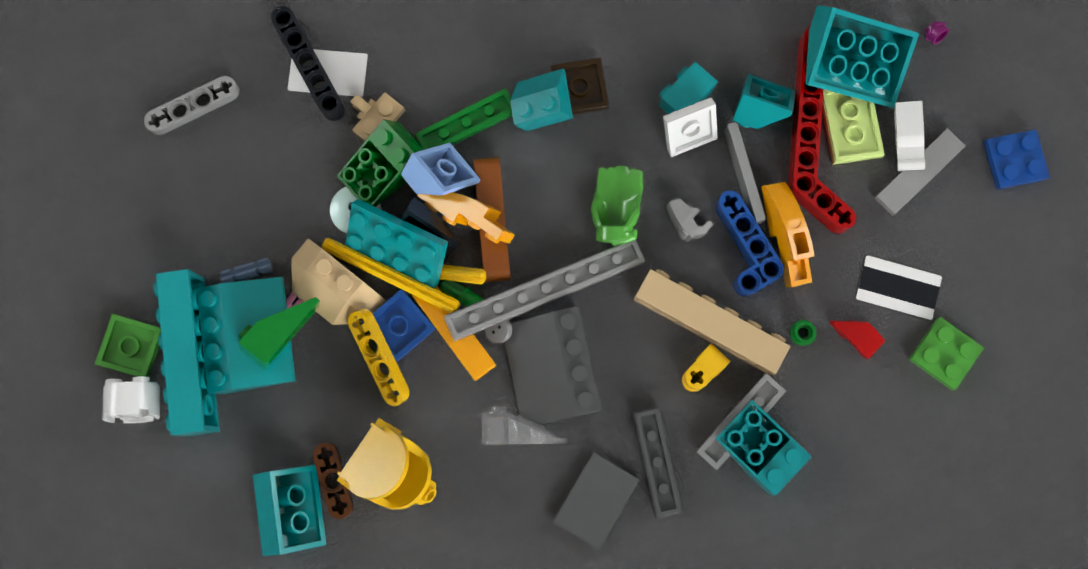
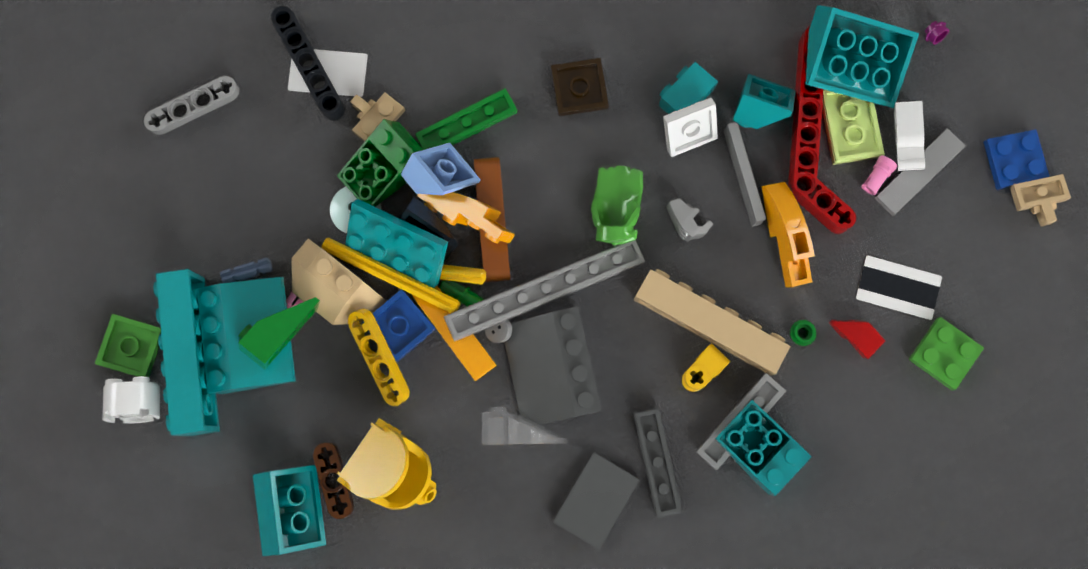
teal slope [510,69,573,131] -> none
blue beam [715,191,784,297] -> none
none -> bright pink pin [861,155,898,195]
none -> tan hinge [1010,174,1071,226]

